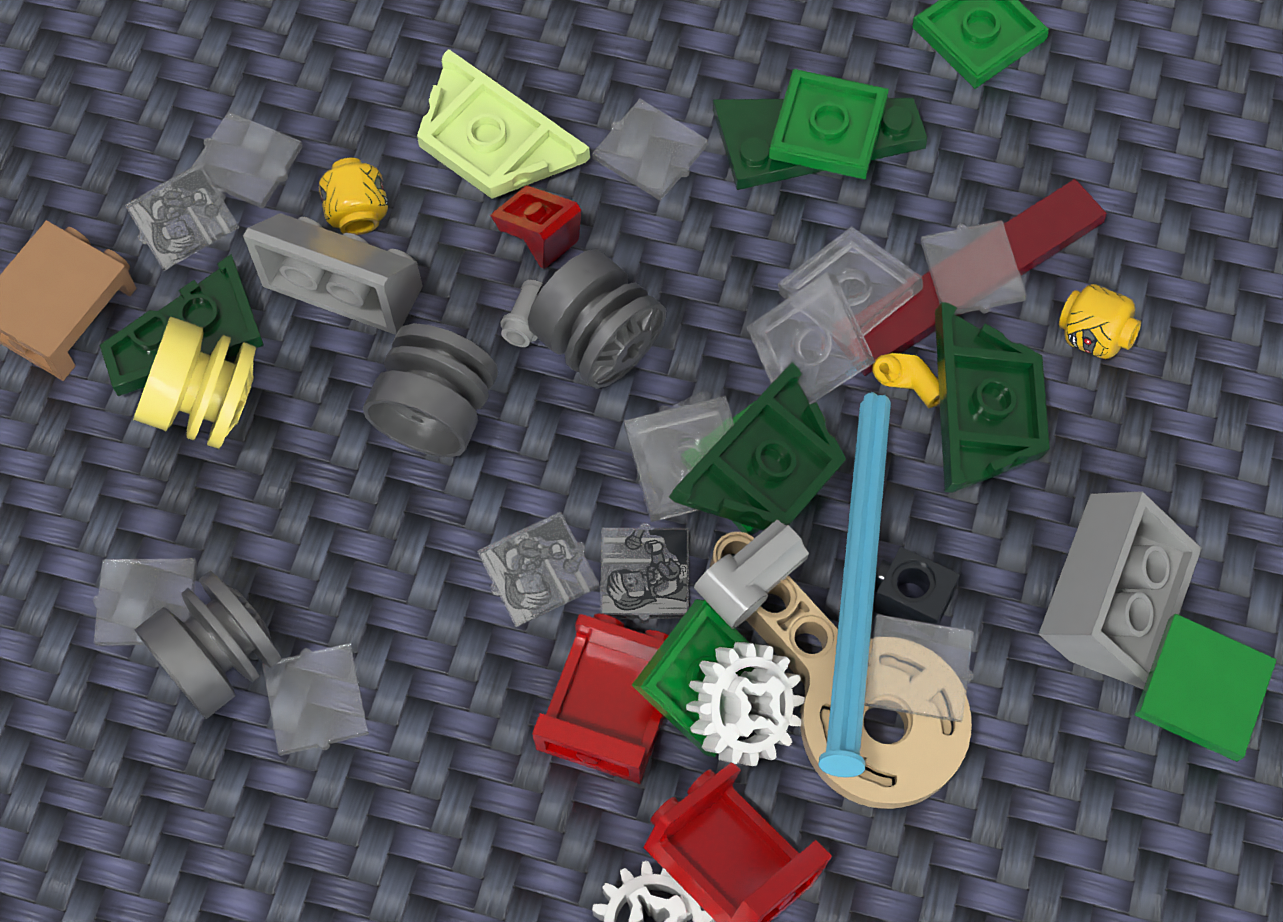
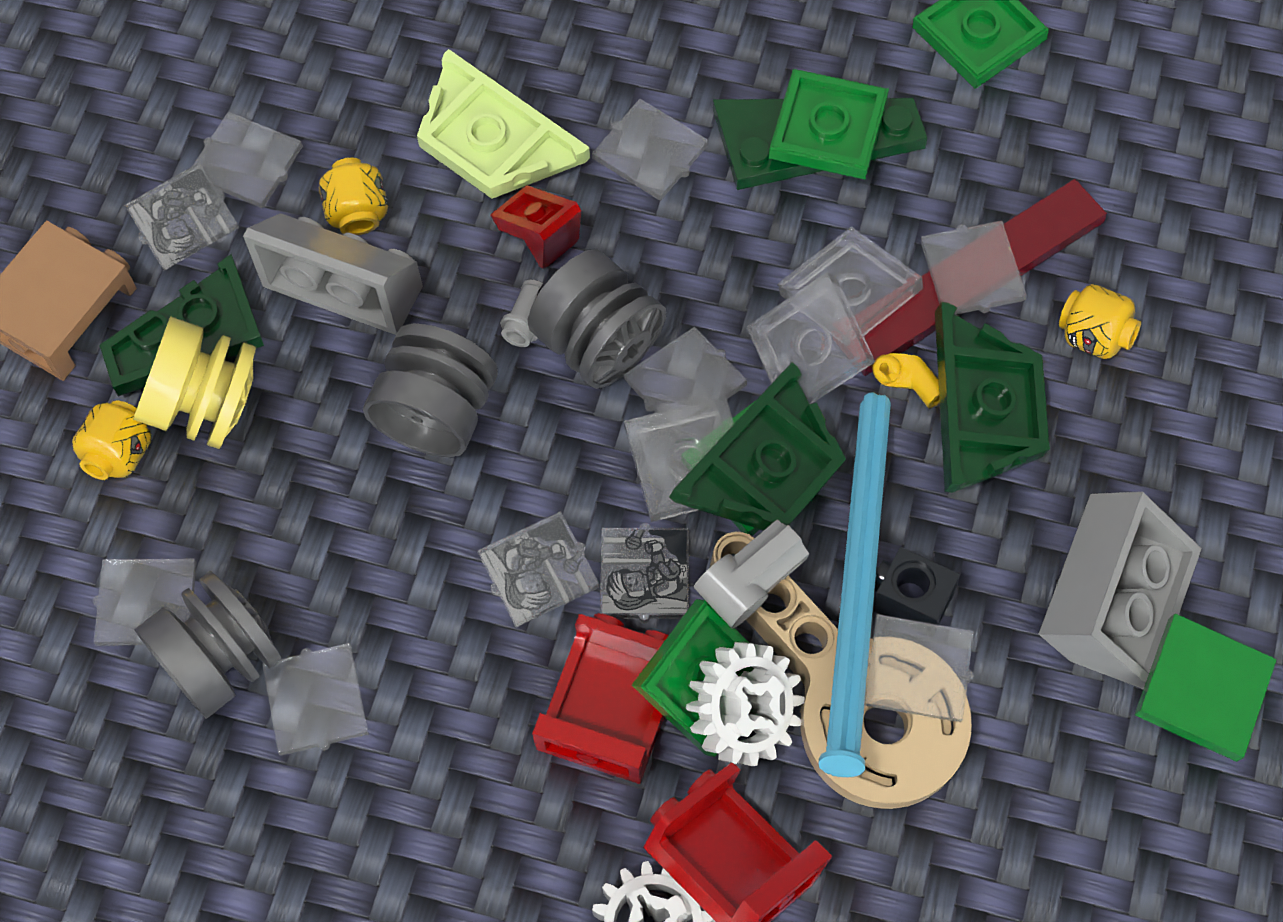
none -> yellow head [72,400,151,480]
none -> clear piece [624,327,747,434]

